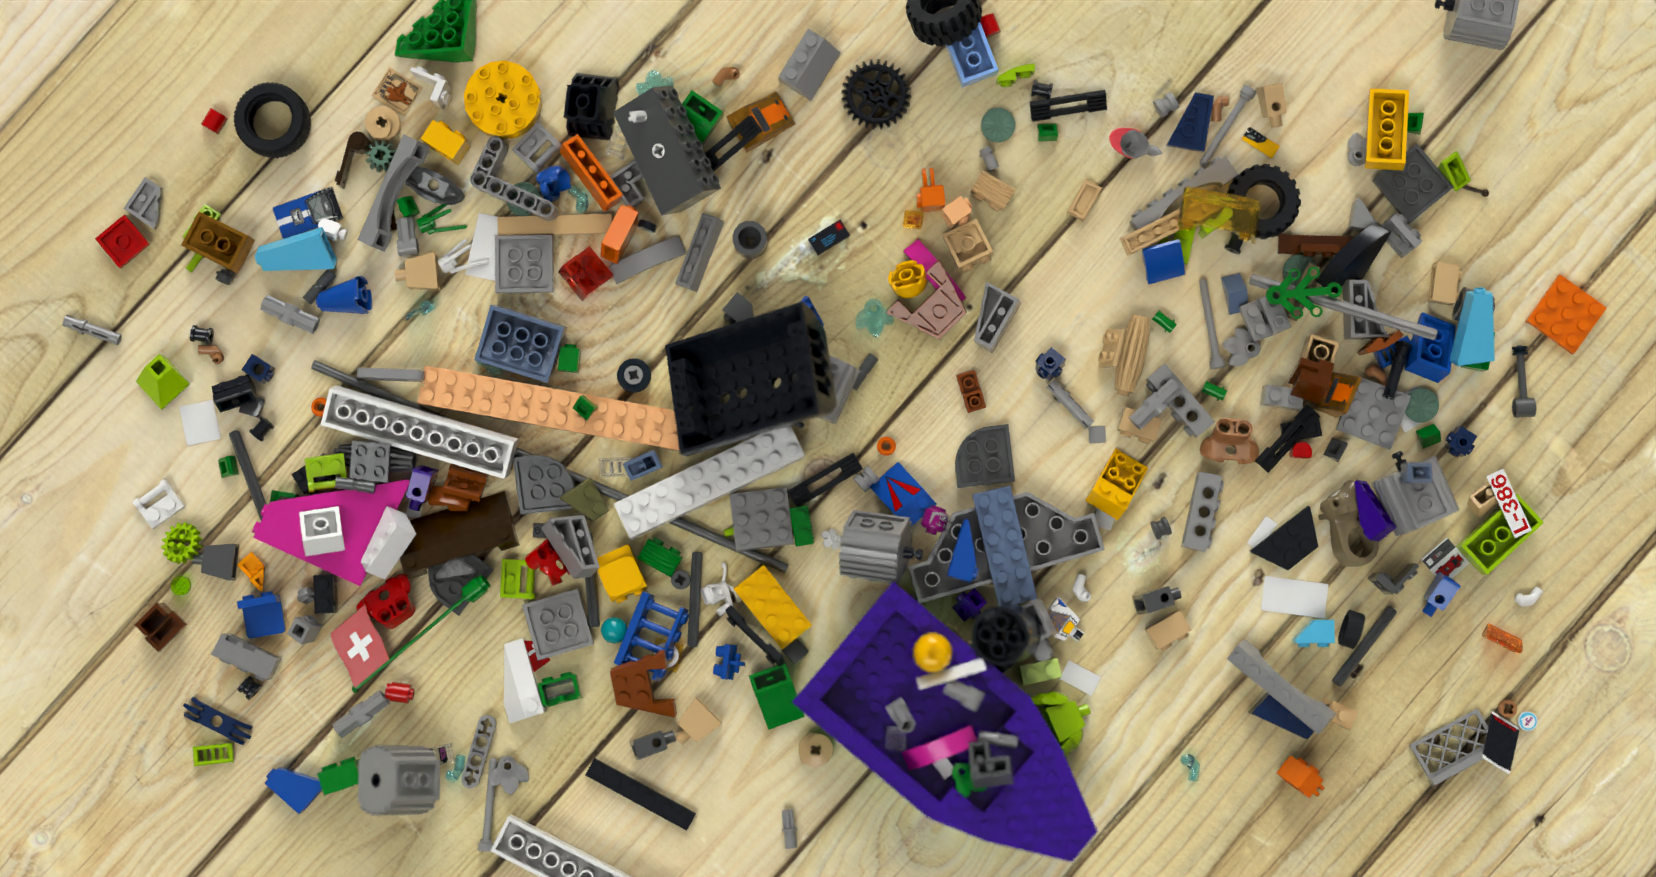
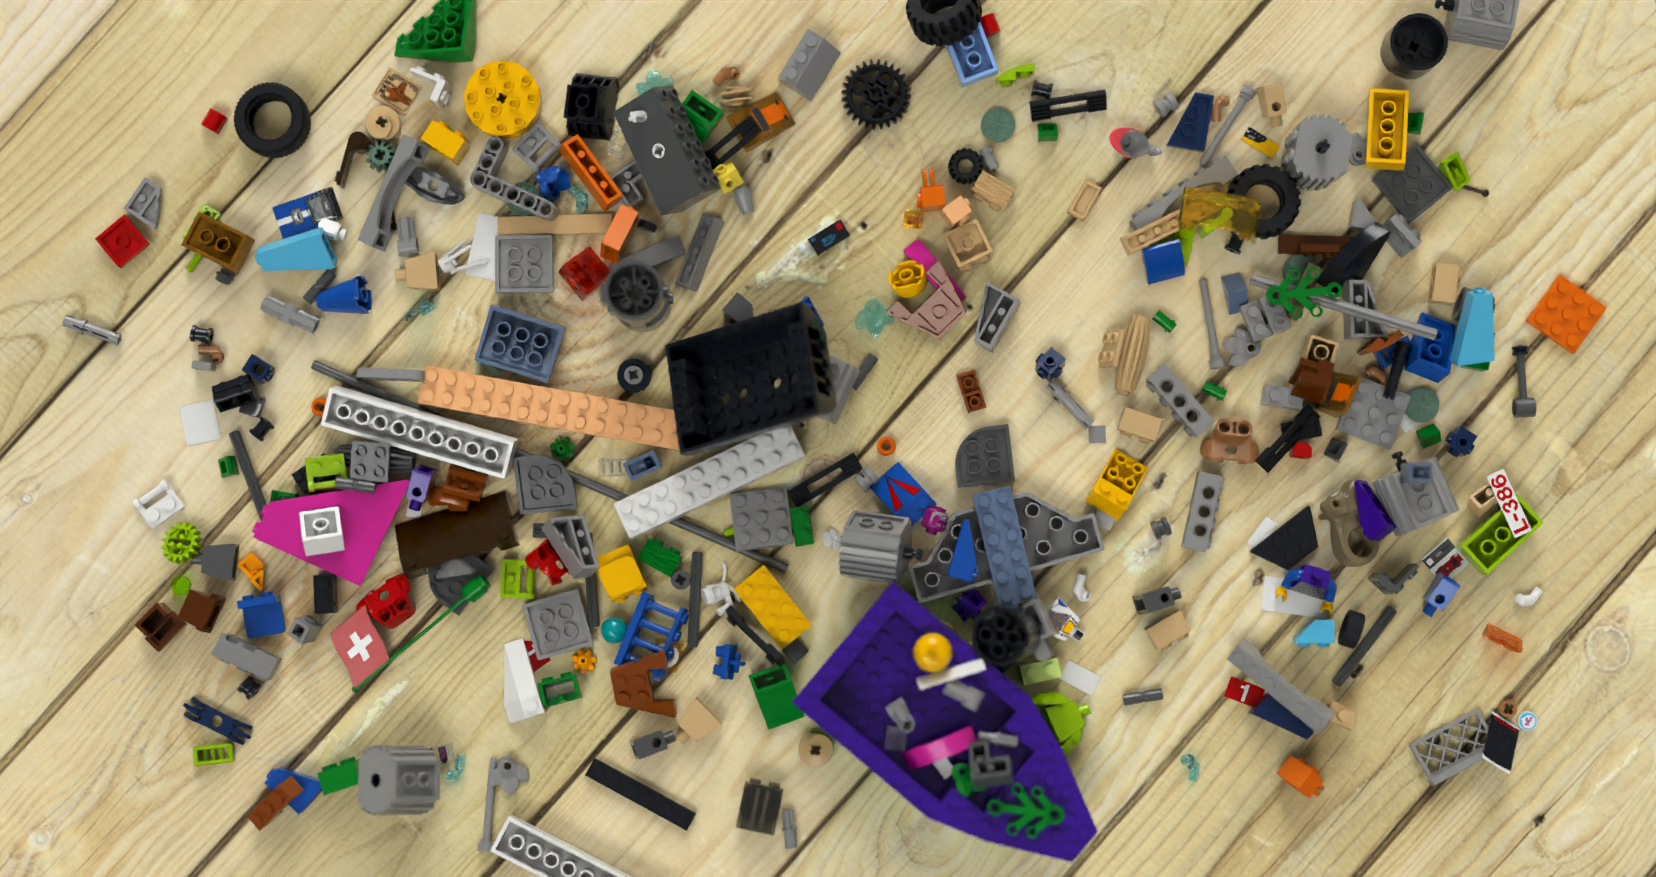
lime slope [136,354,190,410] -> none
light grey plate [297,587,314,604] -> none
light grey piece [332,690,390,738] -> none
white wedge [361,506,416,579] -> none
red brick [385,682,415,704] -> none
green plate [396,196,420,217] -> none
green plant [417,204,467,235] -> none
light grey beam [461,715,497,789] -> none
green brick [558,344,581,373] -> none
olive wing [559,478,609,521] -> none
green slope [573,395,598,420] -> none
dark grey piece [732,221,768,259] -> none
light grey piece [1129,378,1182,430] -> none
none -> reddish brown plate [177,589,226,633]
none -> light grey tile [191,361,216,372]
none -> dark orange arch [247,776,304,831]
none -> green plant [550,437,575,462]
none -> light orange plant [572,649,597,674]
none -> dark grey cylinder [599,261,674,332]
none -> light yellow brick [713,160,744,194]
none -> tan piece [720,86,754,107]
none -> light grey cone [733,186,754,216]
none -> clear smoke brick [736,778,784,835]
none -> black tyre [948,148,983,185]
none -> green plant [987,783,1065,838]
none -> dark grey piece [1123,688,1163,705]
none -> red sticker [1224,676,1265,707]
none -> torso [1275,564,1337,616]
none -> light grey piece [1281,114,1353,191]
none -> black brick [1380,13,1448,80]

